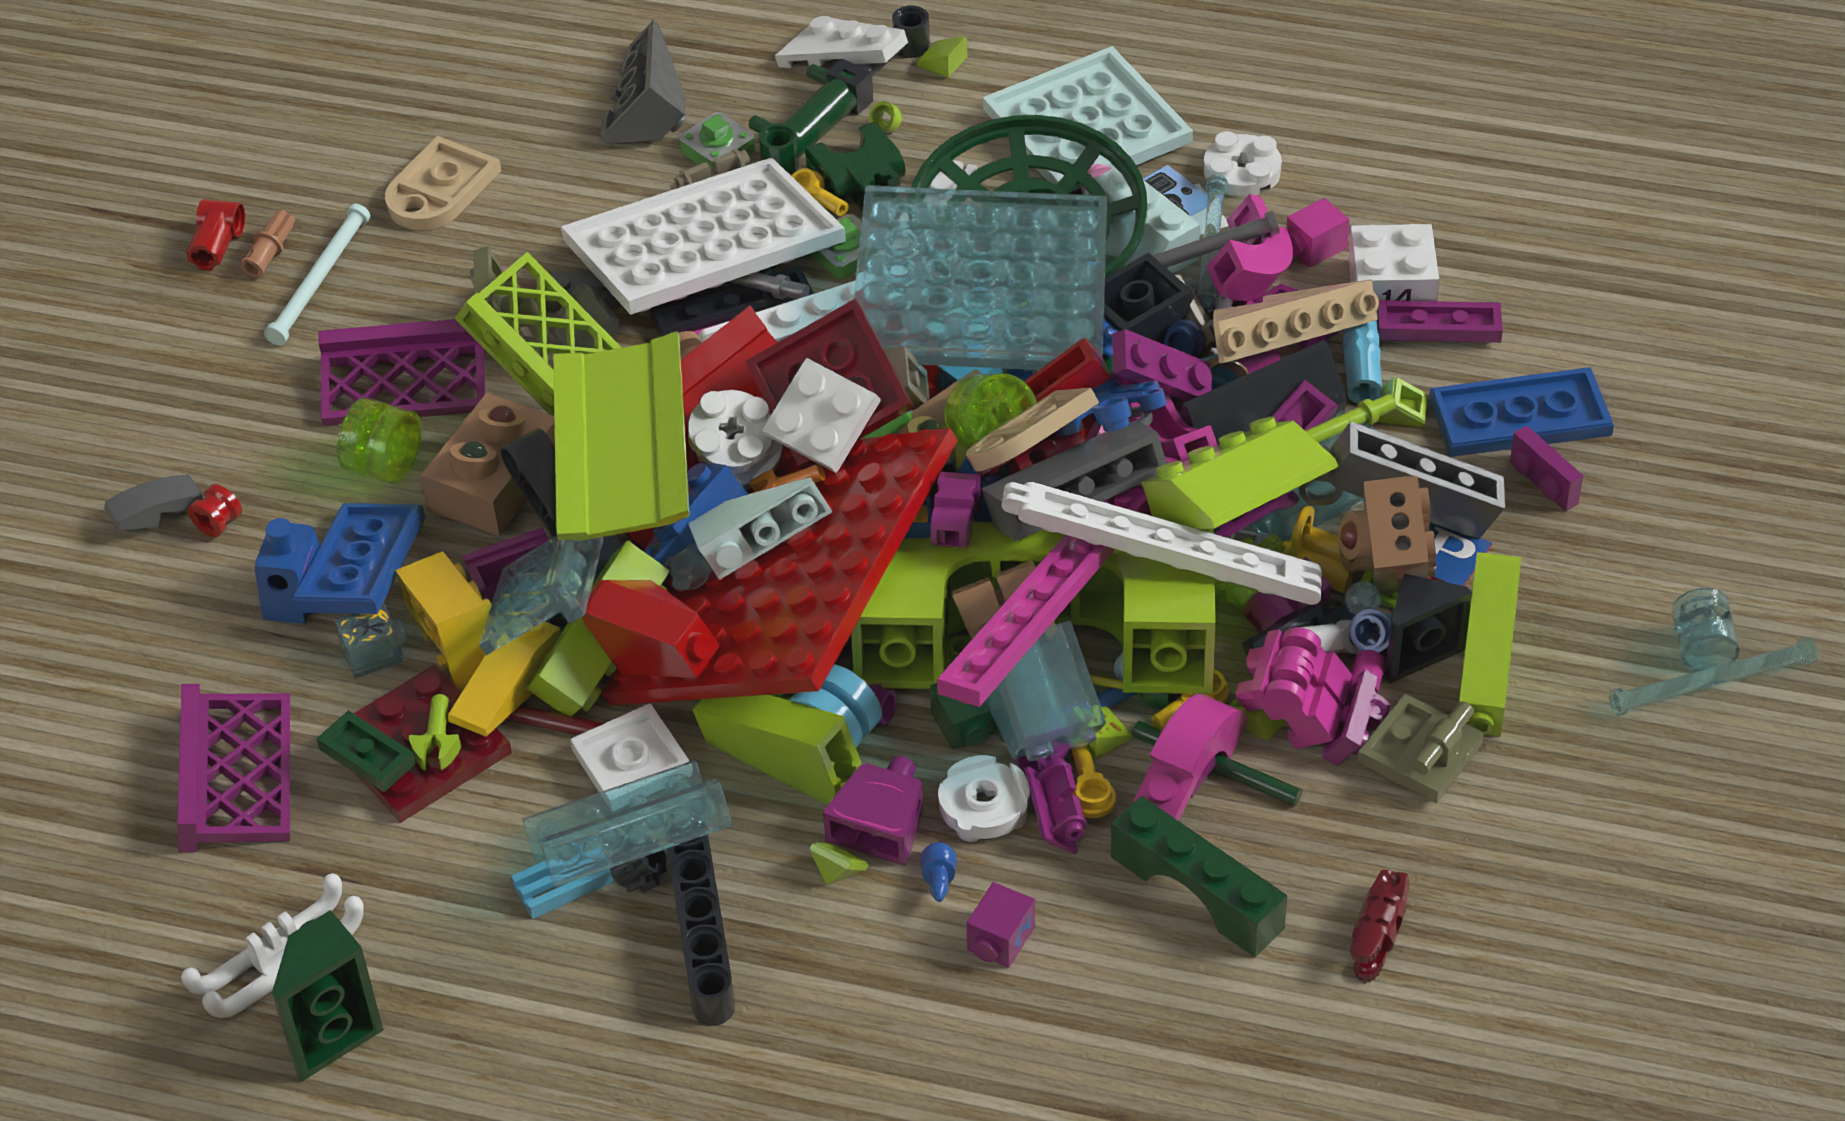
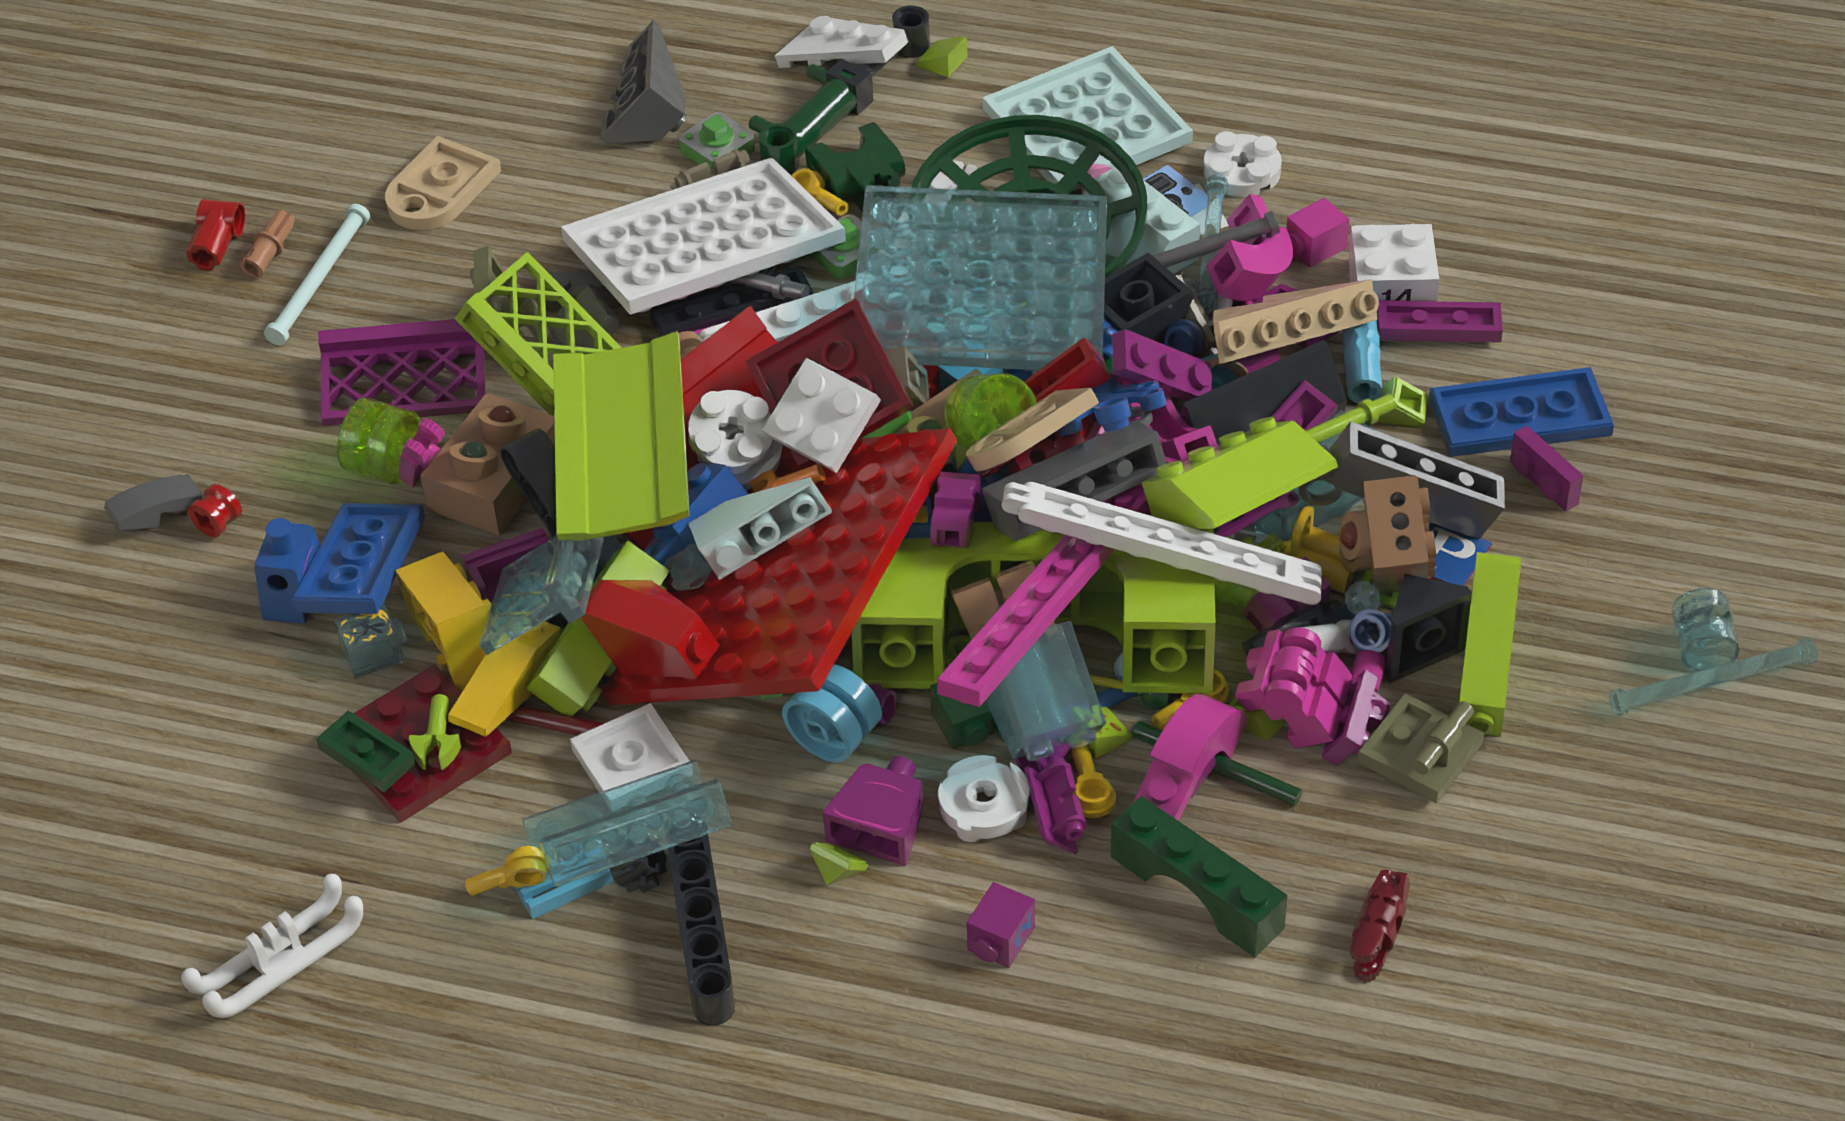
magenta fence [177,684,290,852] -> none
dark green slope [272,910,384,1081] -> none
lime slope [693,695,862,805] -> none
lime hinge [869,101,903,133] -> none
blue bar [920,842,957,902] -> none
none -> dark pink hinge [399,418,445,488]
none -> yellow plate [465,846,551,896]

